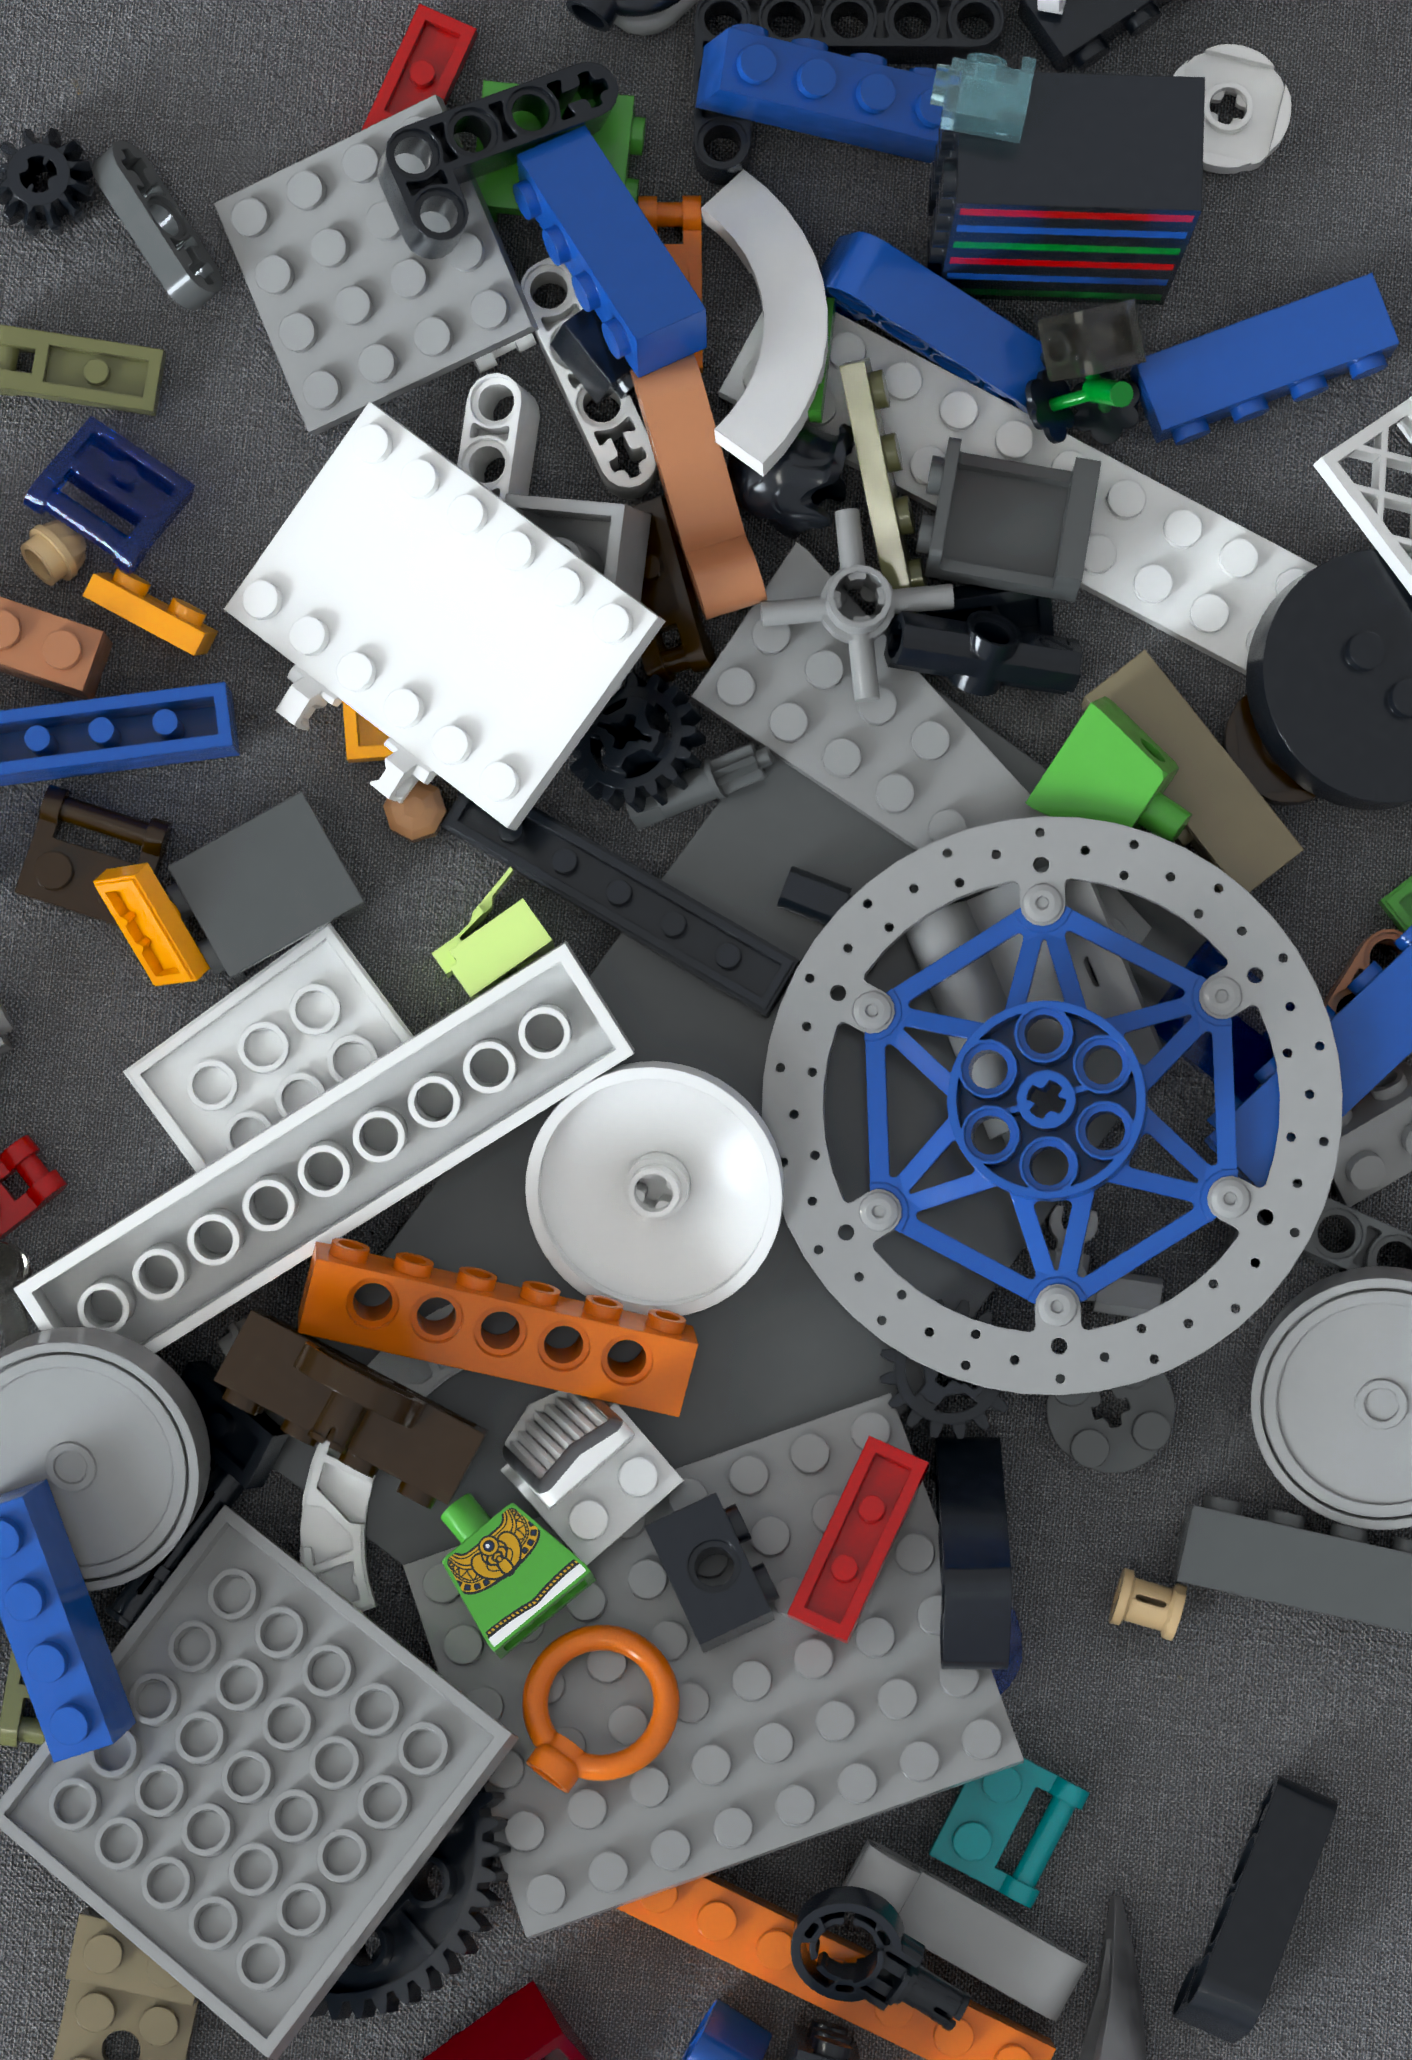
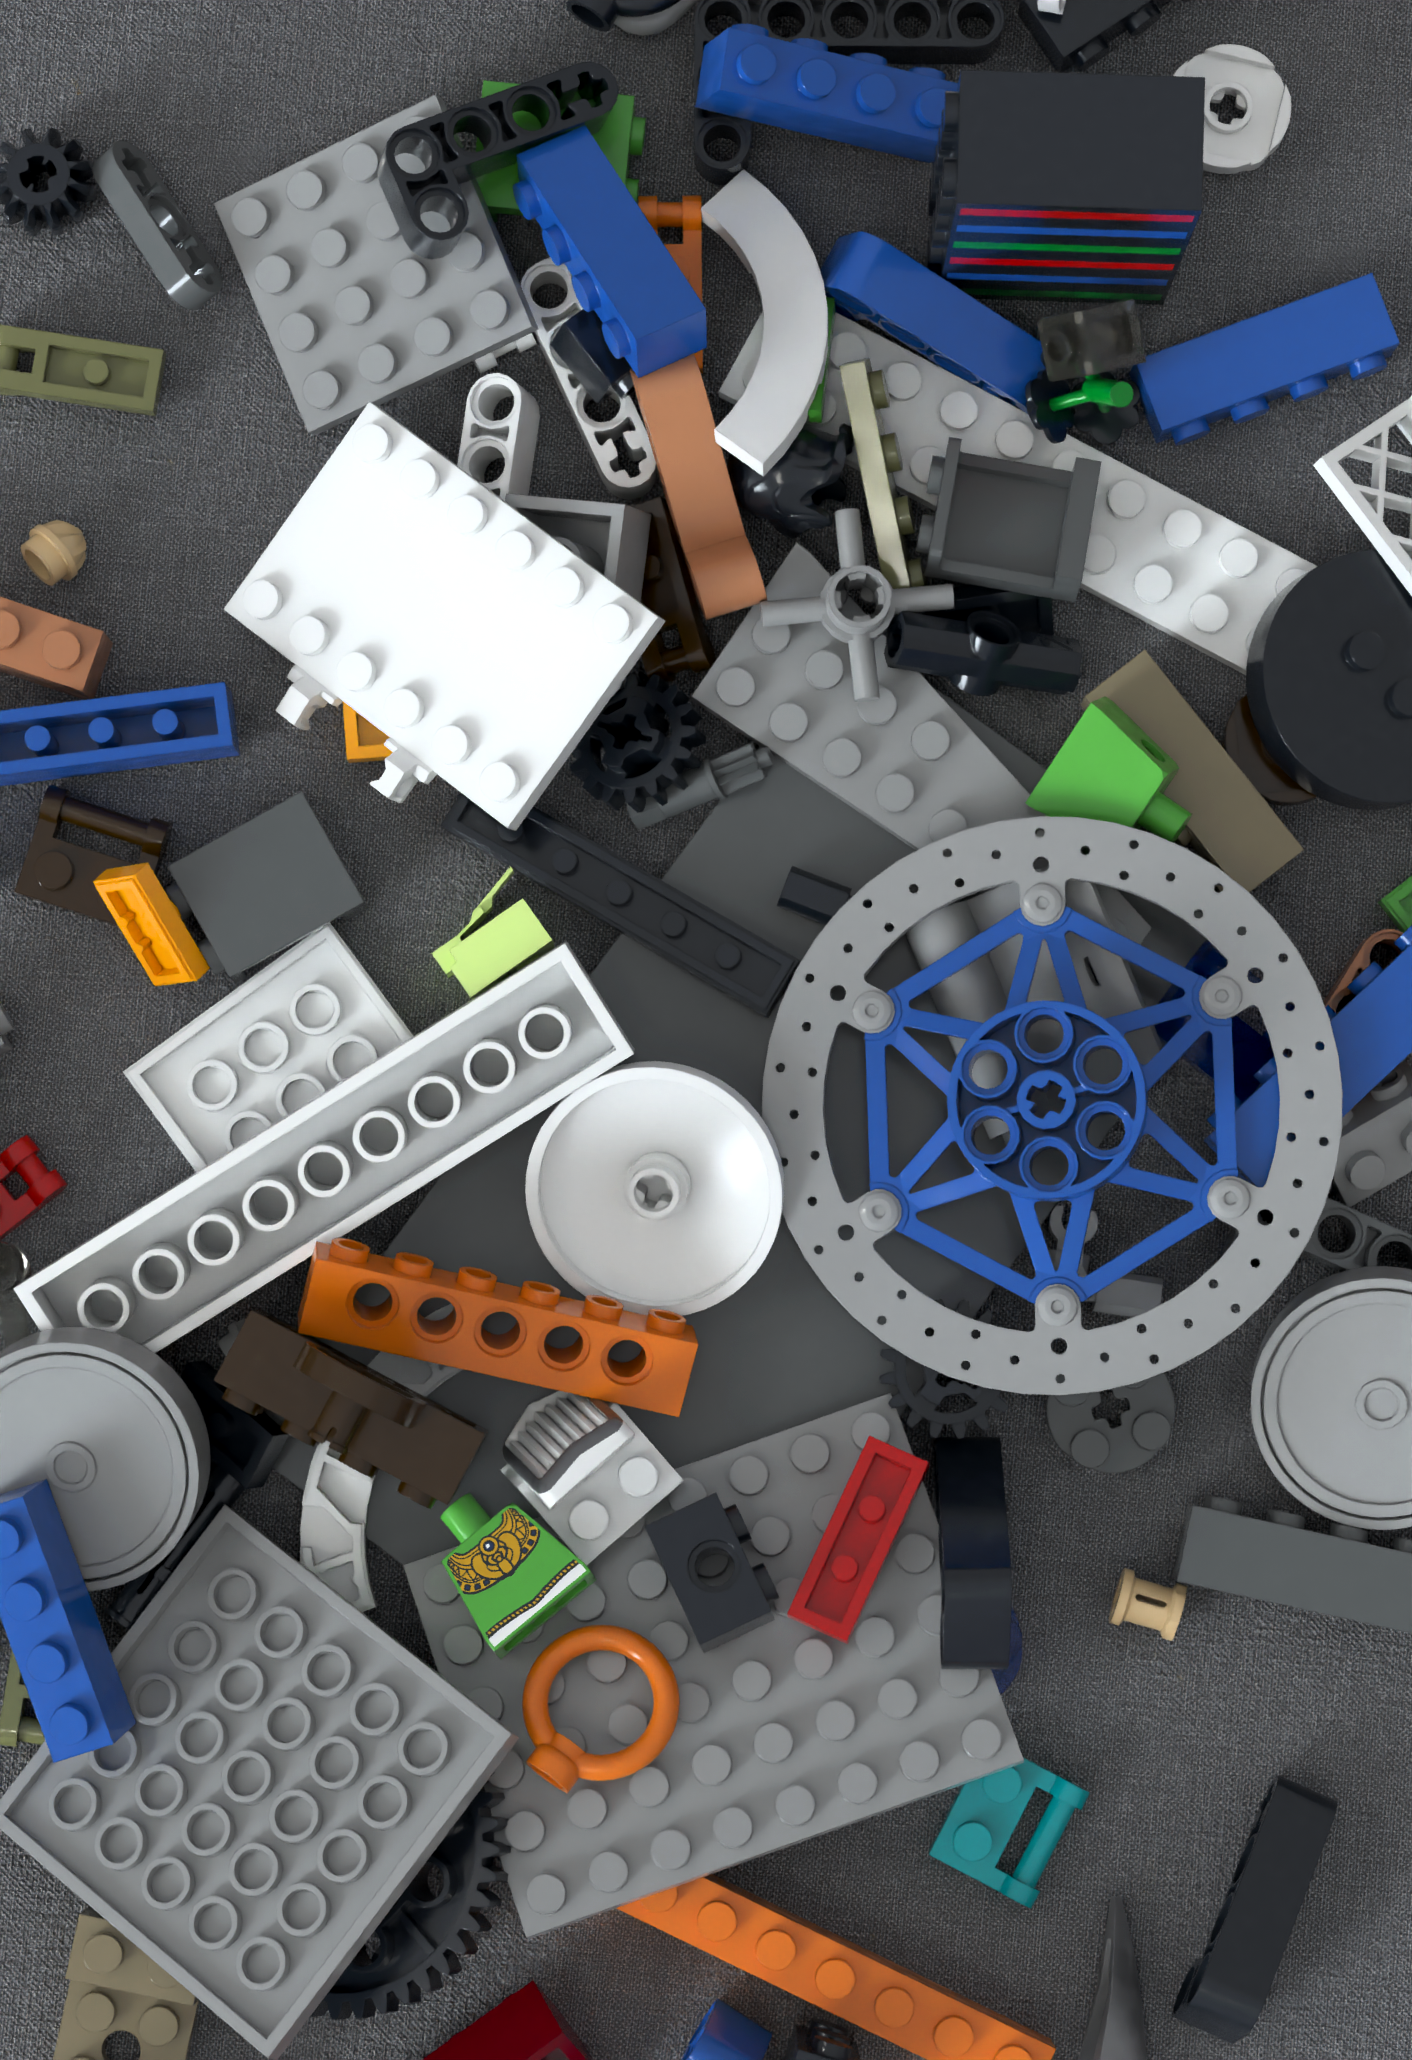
clear blue plate [24,416,195,575] -> none
light orange plate [82,567,218,656] -> none
red plate [361,3,478,131] -> none
medium nougat tile [383,780,448,843] -> none
black pin [791,1886,970,2031] -> none
light grey beam [842,1838,1088,2021] -> none
clear light blue brick [930,53,1037,144] -> none

